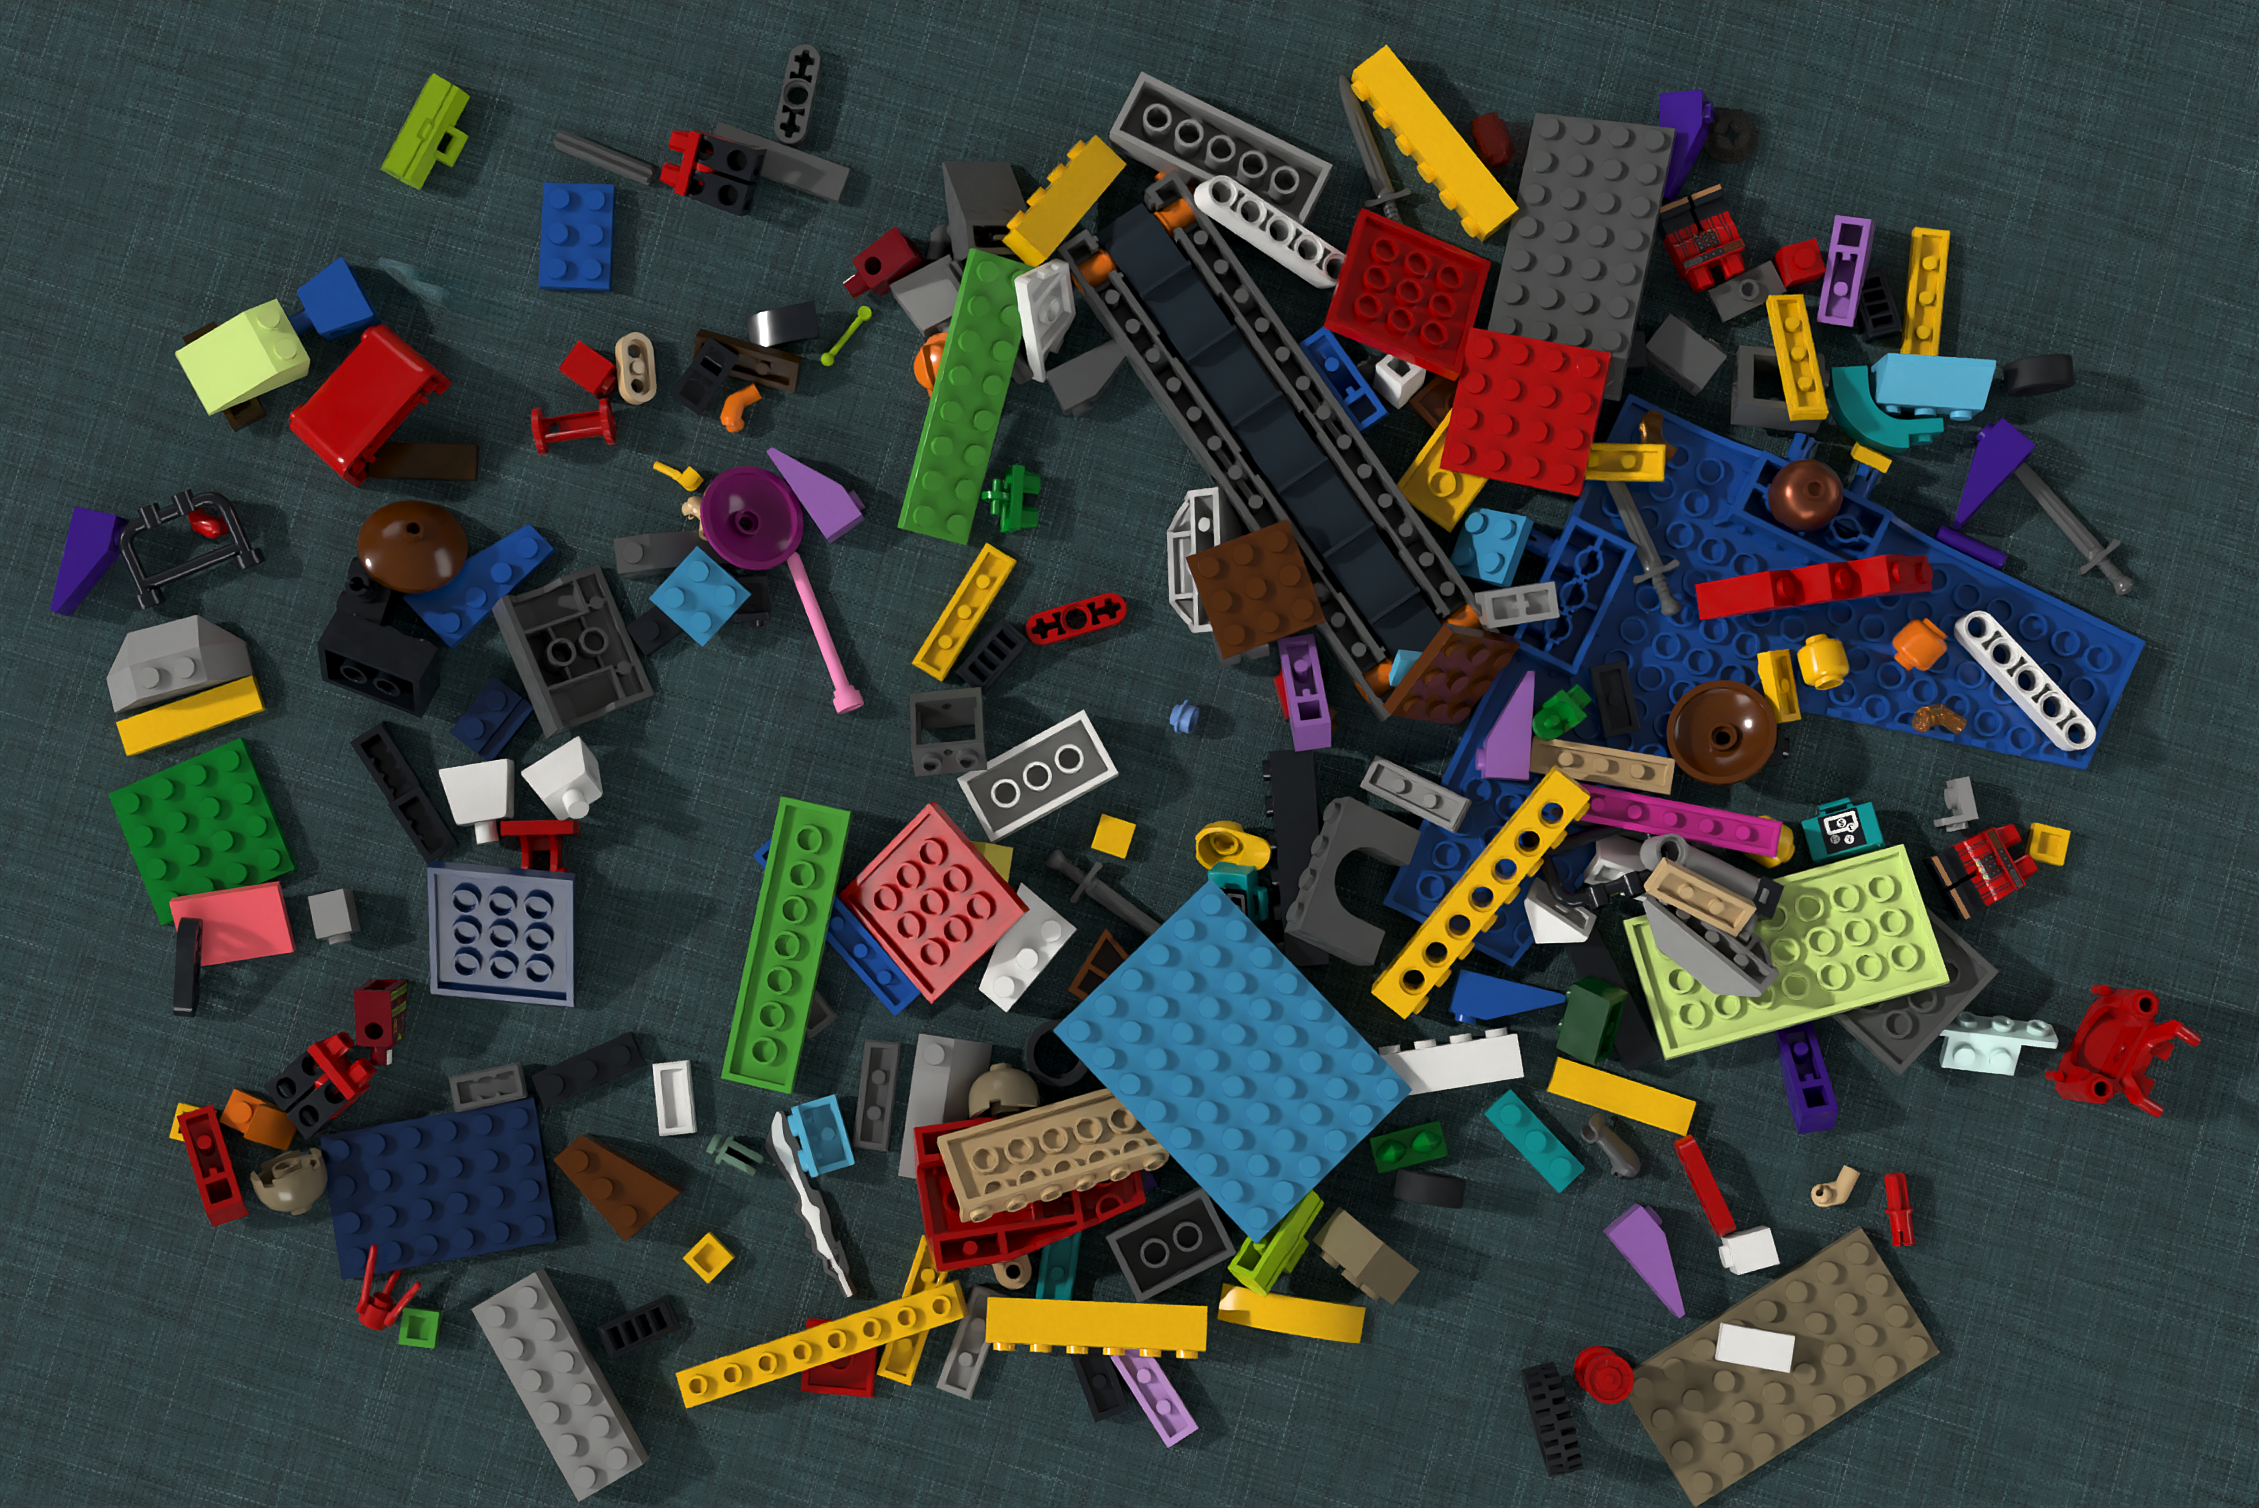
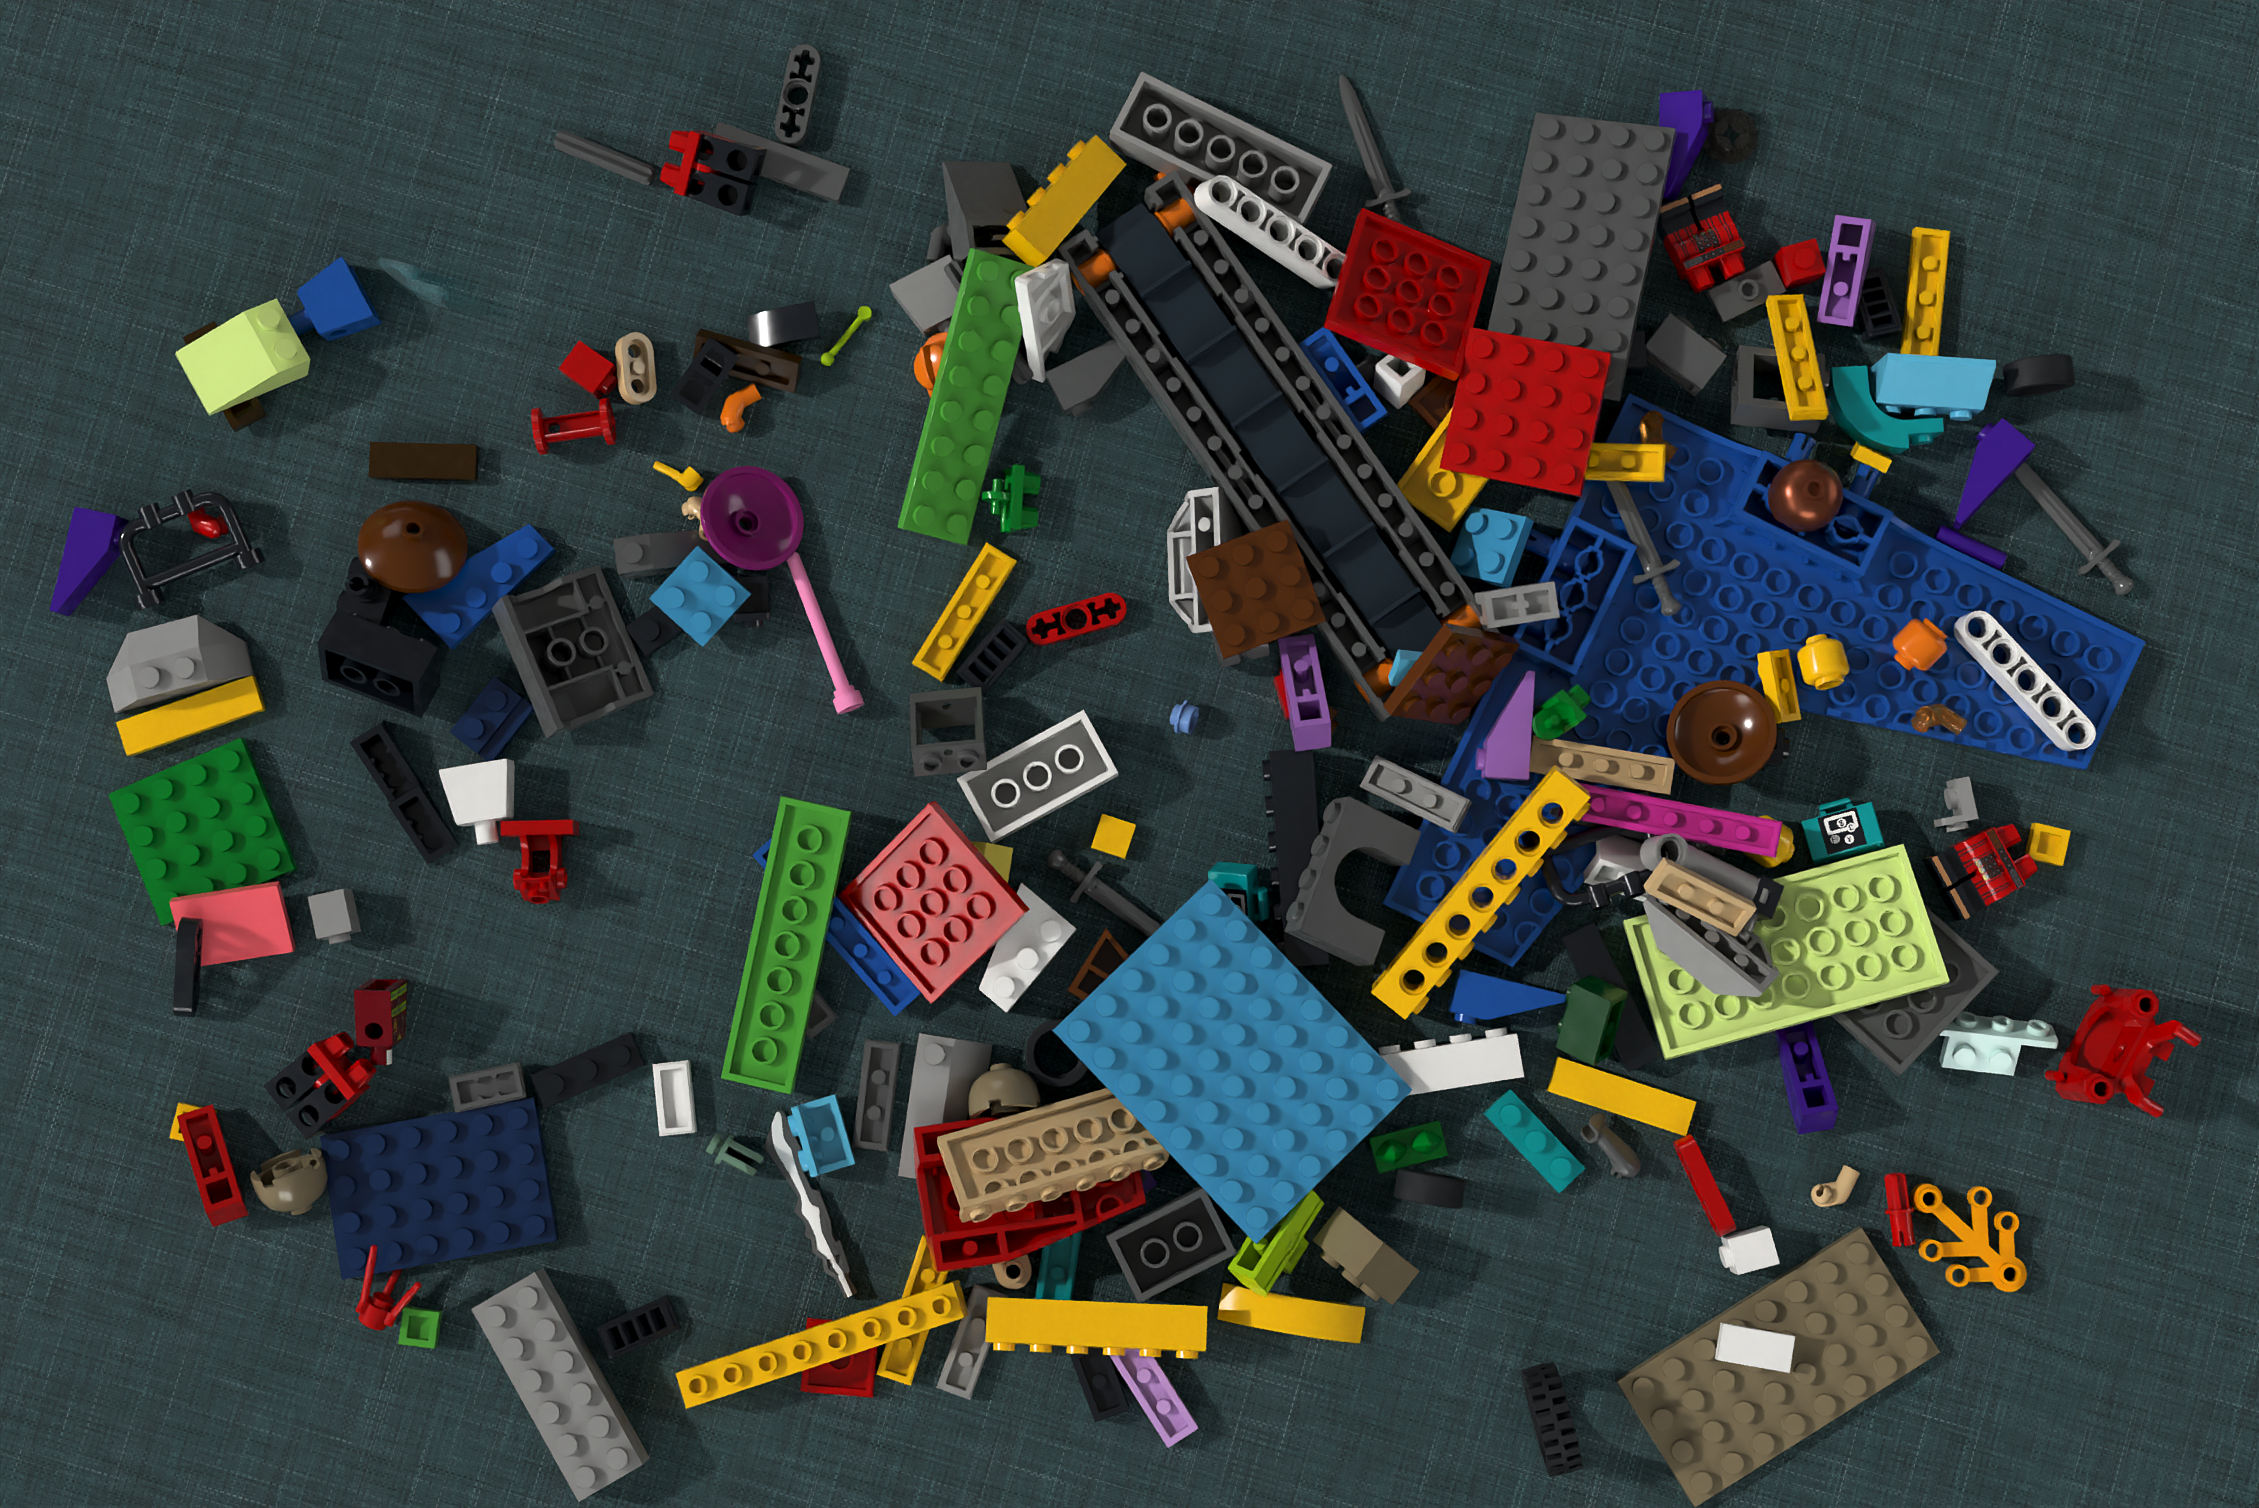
orange slope [219,1088,303,1151] -> none
red windscreen [289,324,452,488] -> none
lime piece [380,73,470,190] -> none
plate [427,860,577,1007] -> none
white torso [521,736,603,821] -> none
blue plate [539,182,616,292] -> none
reddish brown wedge [553,1133,687,1242] -> none
yellow tile [683,1231,735,1284] -> none
medium lavender slope [766,447,865,544] -> none
dark red torso [843,226,929,300] -> none
yellow piece [1195,820,1271,871] -> none
yellow brick [1351,45,1519,243] -> none
clear red brick [1471,112,1515,168] -> none
white slope [1524,877,1597,943] -> none
red hose [1573,1345,1634,1404] -> none
black plate [1588,660,1641,739] -> none
medium lavender slope [1603,1203,1685,1319] -> none
red arch [1695,554,1933,620] -> none
none -> light orange plant [1910,1183,2027,1292]

